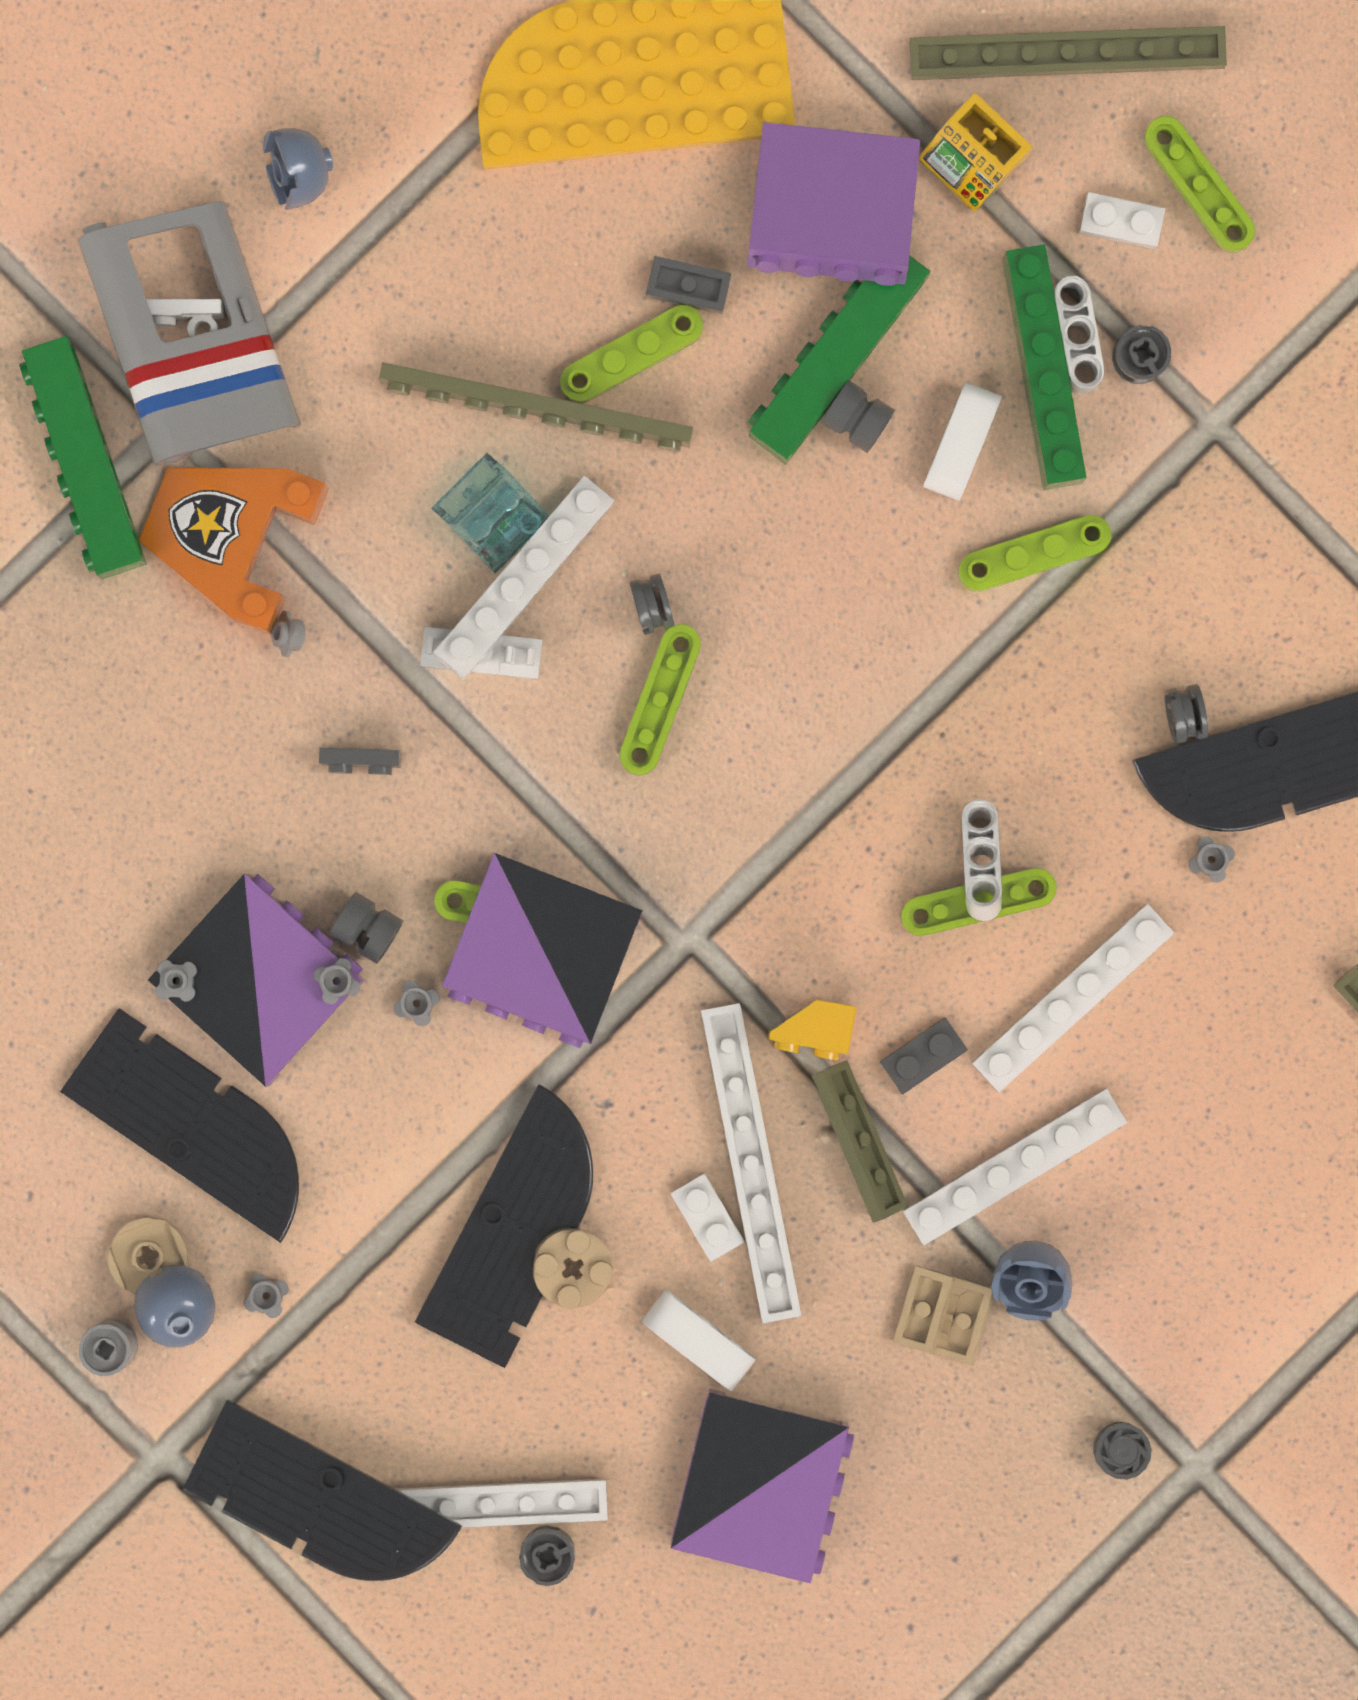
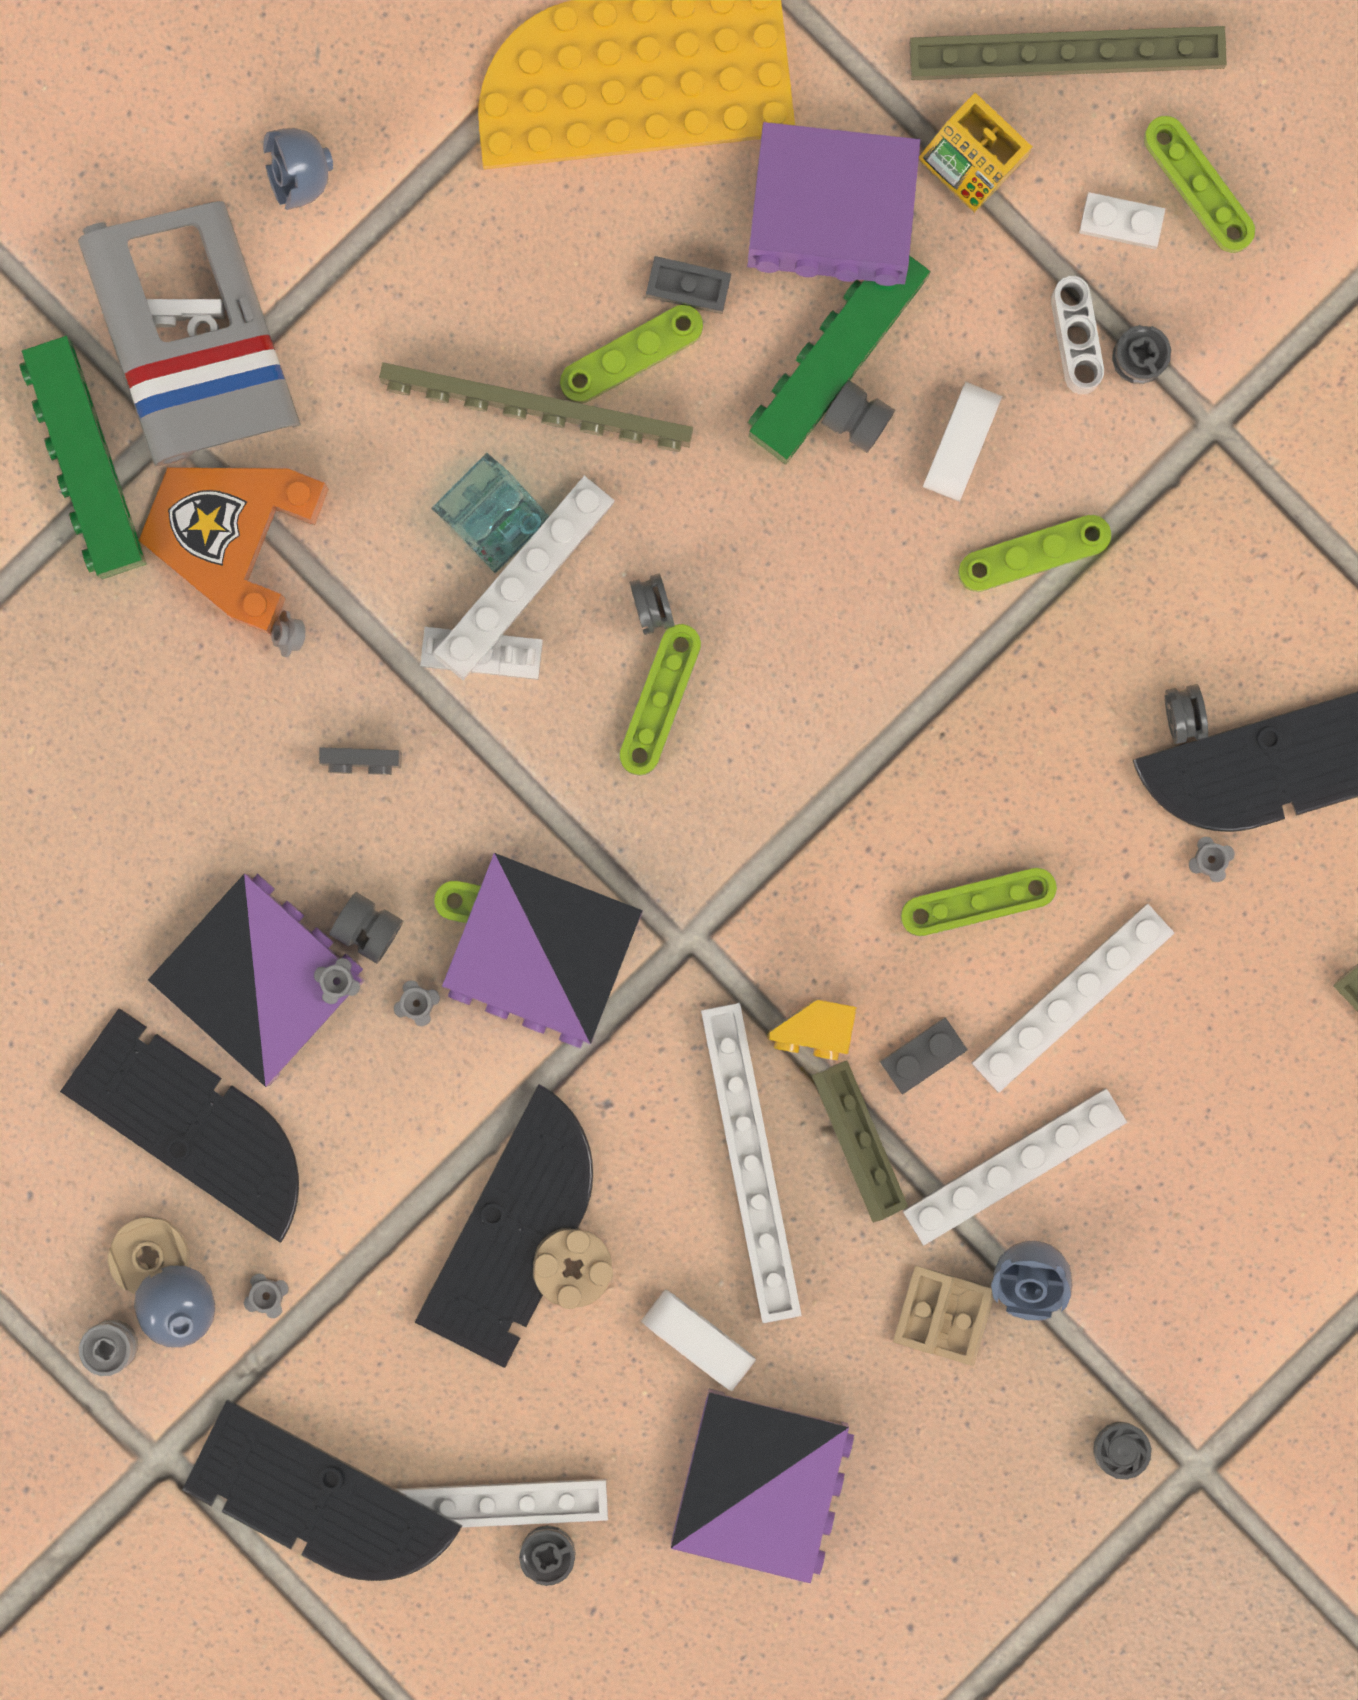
light grey plate [155,960,197,1001] -> none
white plate [670,1173,745,1262] -> none
white beam [962,799,1002,921] -> none
green brick [1002,244,1087,491] -> none

